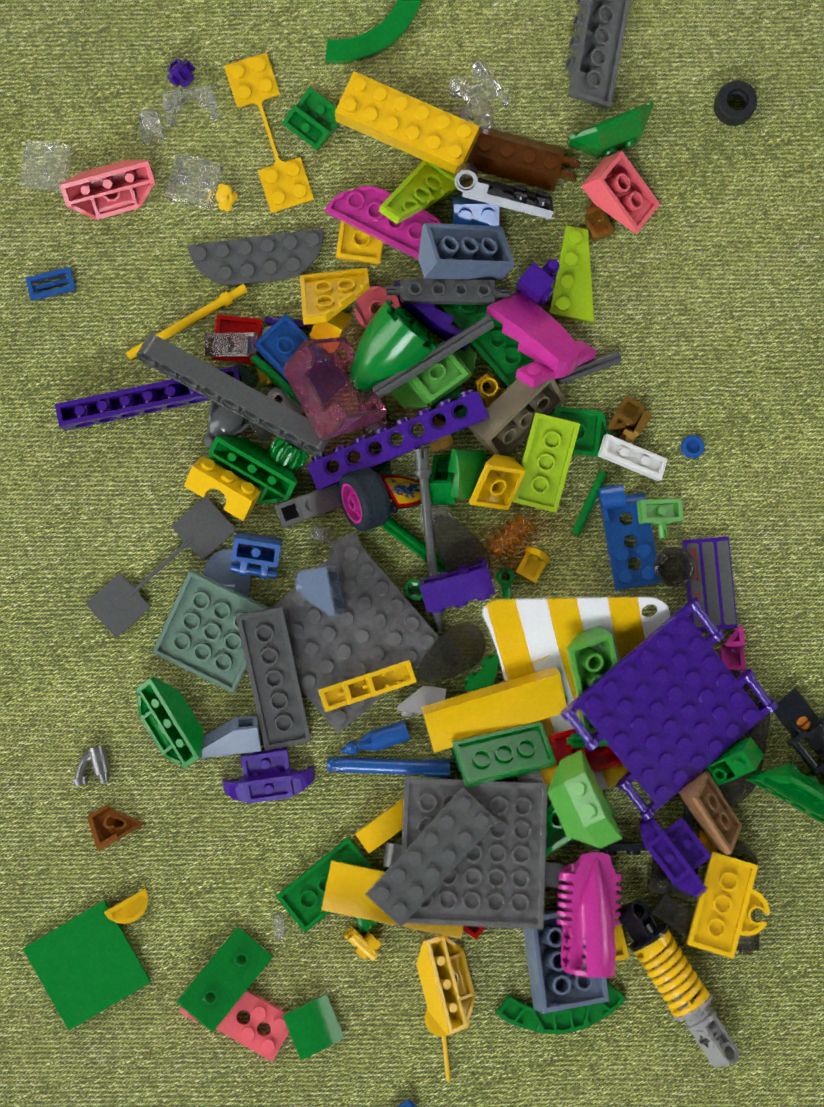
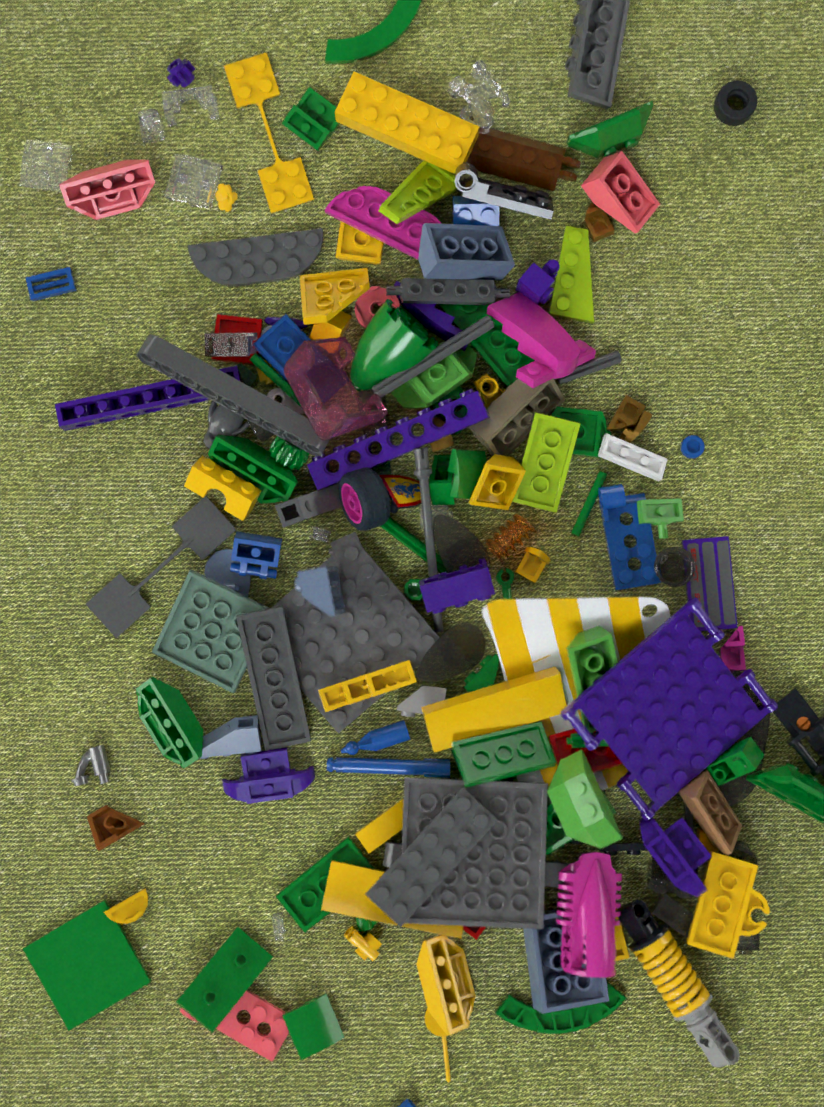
yellow bar [125,283,248,360] -> none

